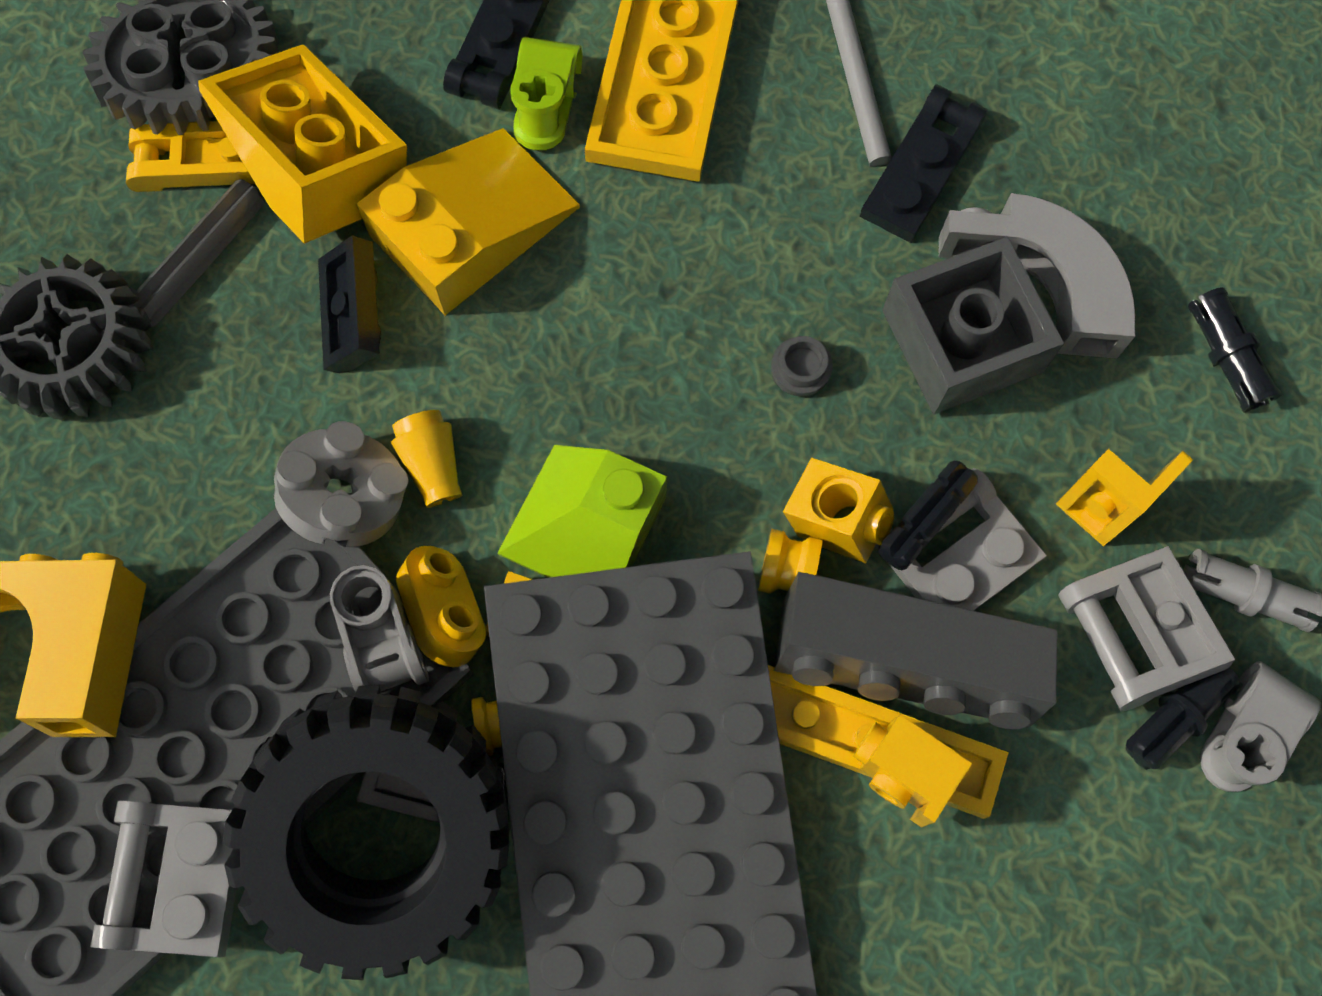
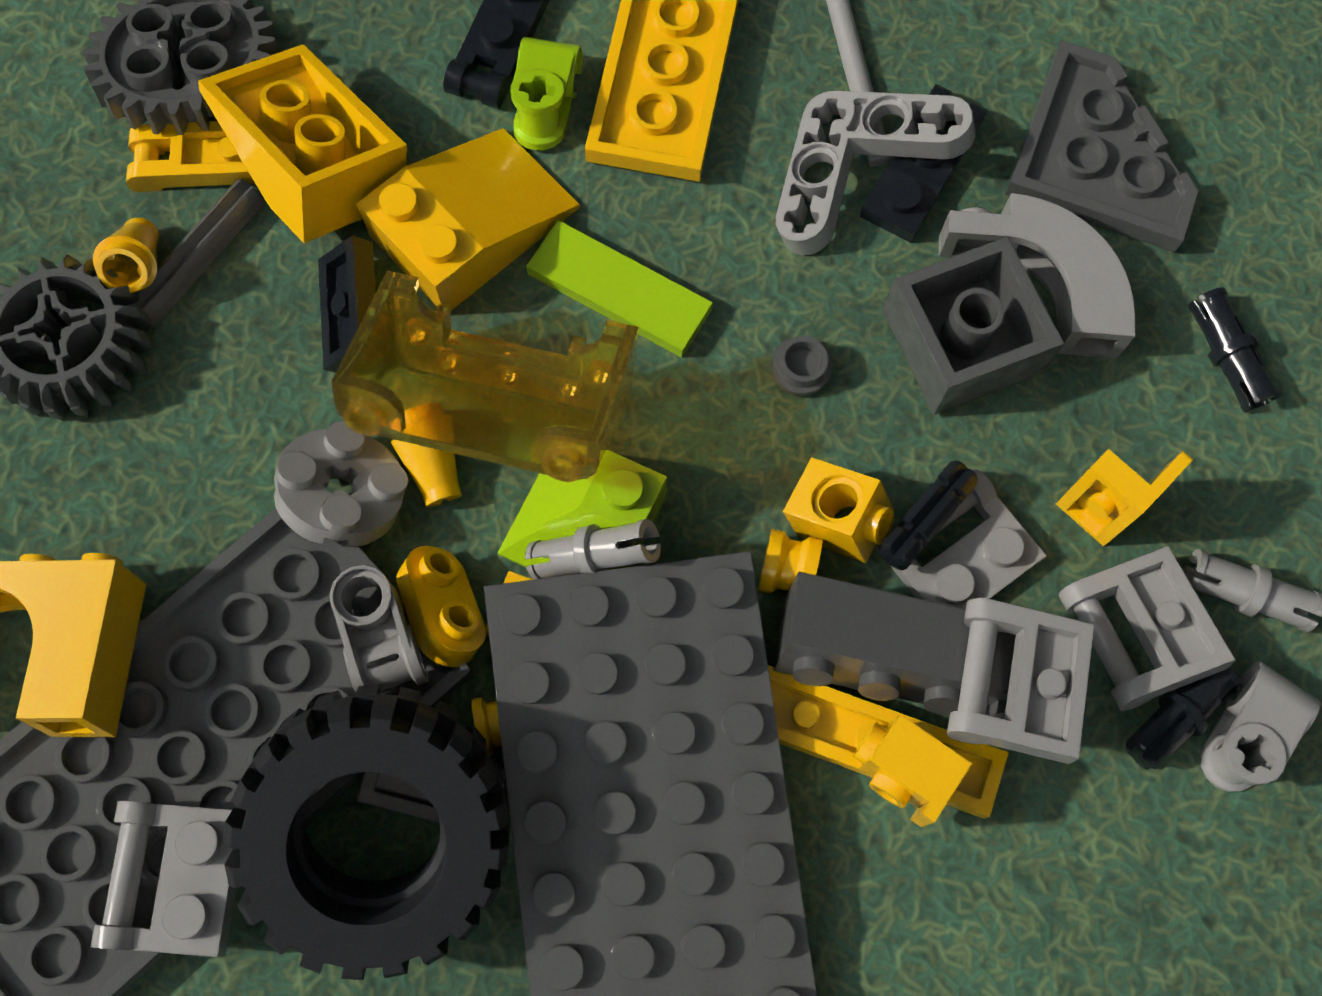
none -> yellow cone [93,217,159,293]
none -> clear yellow windscreen [331,270,639,482]
none -> light grey pin [525,519,661,580]
none -> lime tile [526,220,713,358]
none -> light grey beam [775,91,976,256]
none -> light grey plate [947,598,1094,764]
none -> dark grey plate [1005,40,1199,252]

